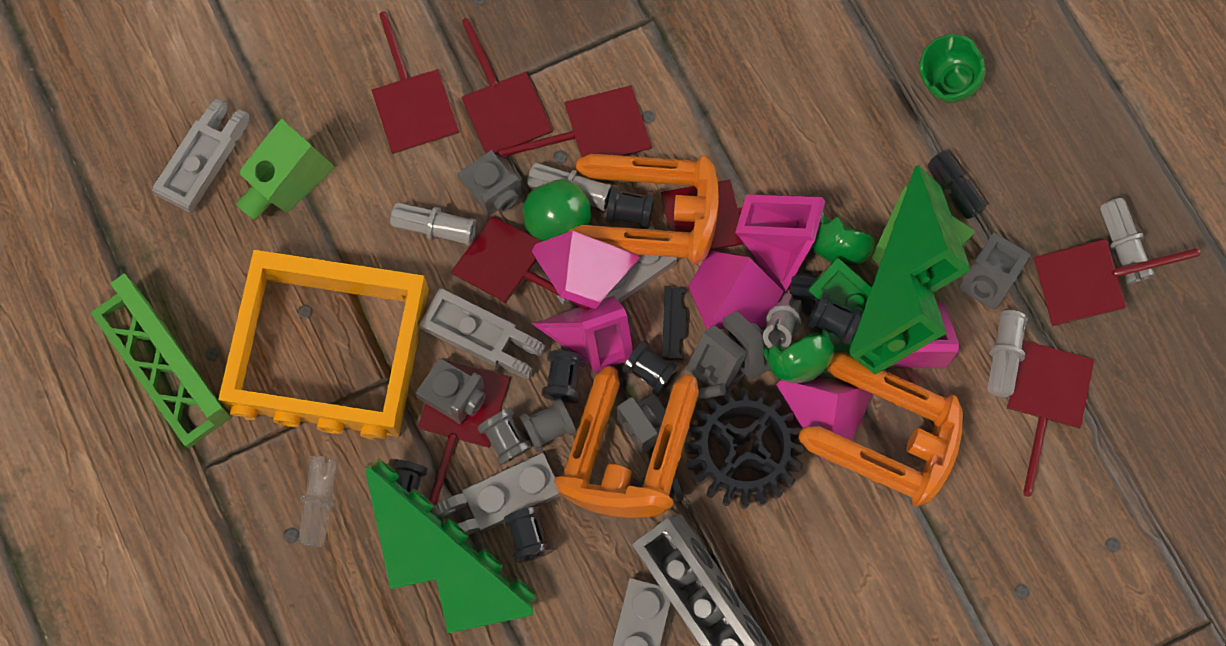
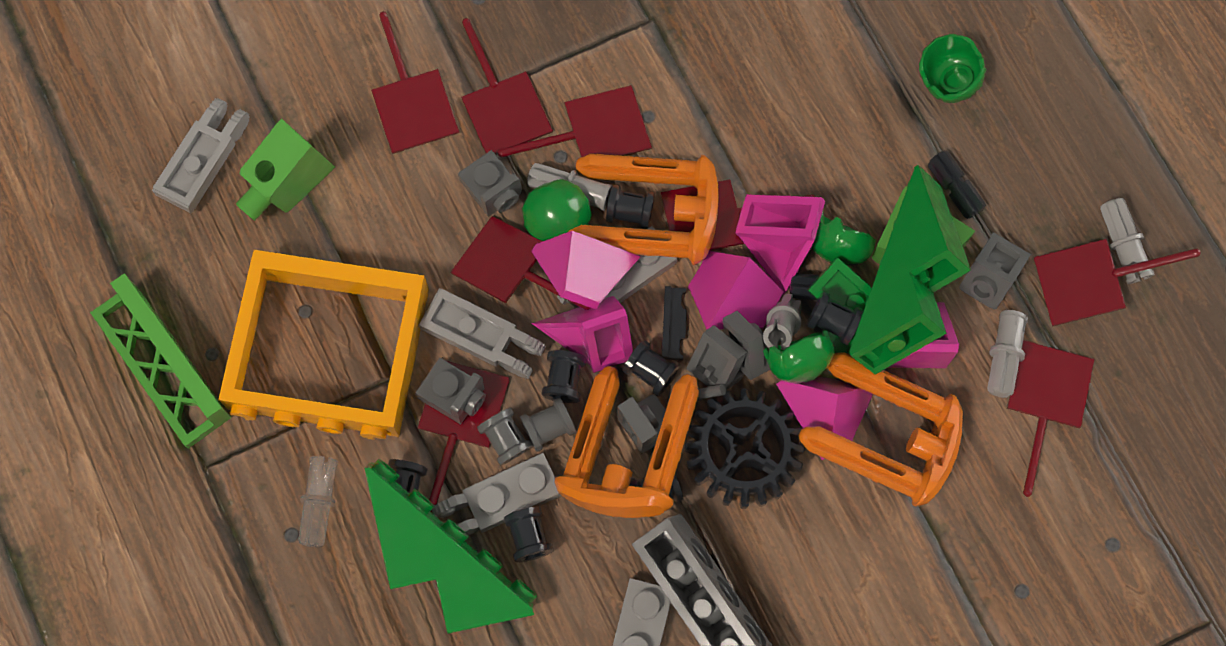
light grey axle [390,203,477,246] -> none

